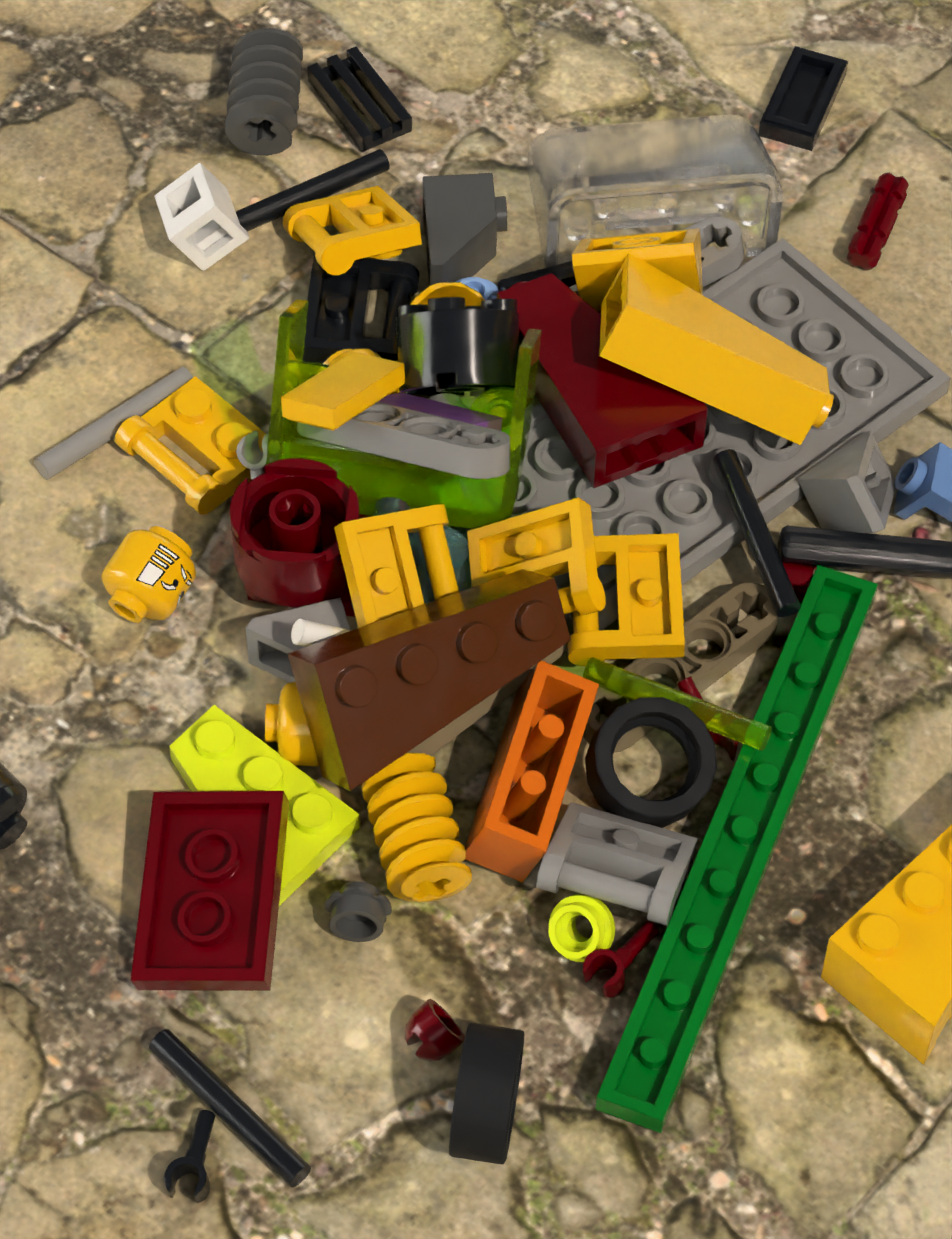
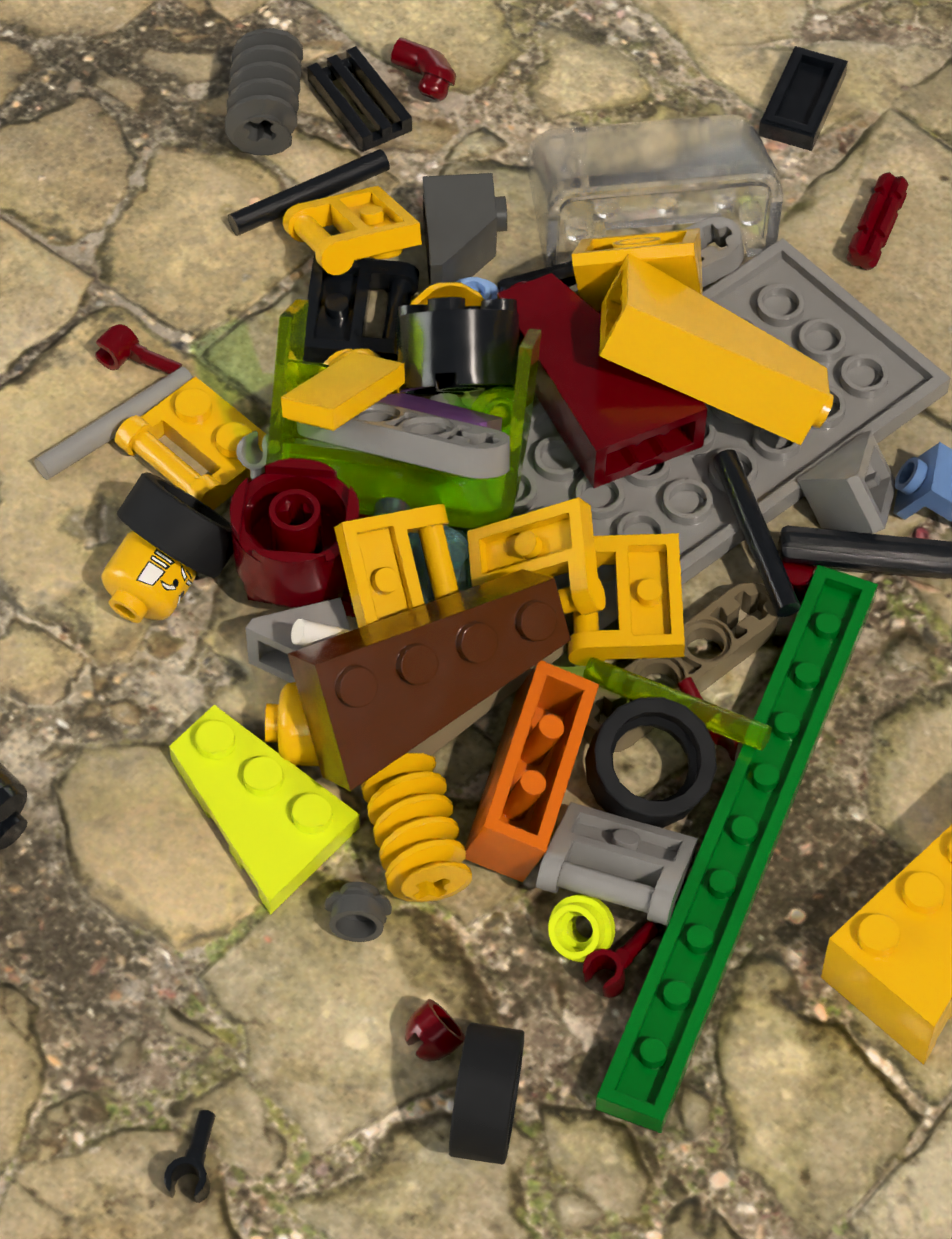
dark red plate [130,791,289,991] -> none
black bar [149,1029,311,1188] -> none
white brick [154,163,249,271] -> none
none -> dark red hand [95,324,182,374]
none -> black tyre [117,472,239,578]
none -> dark red arm [391,37,456,101]

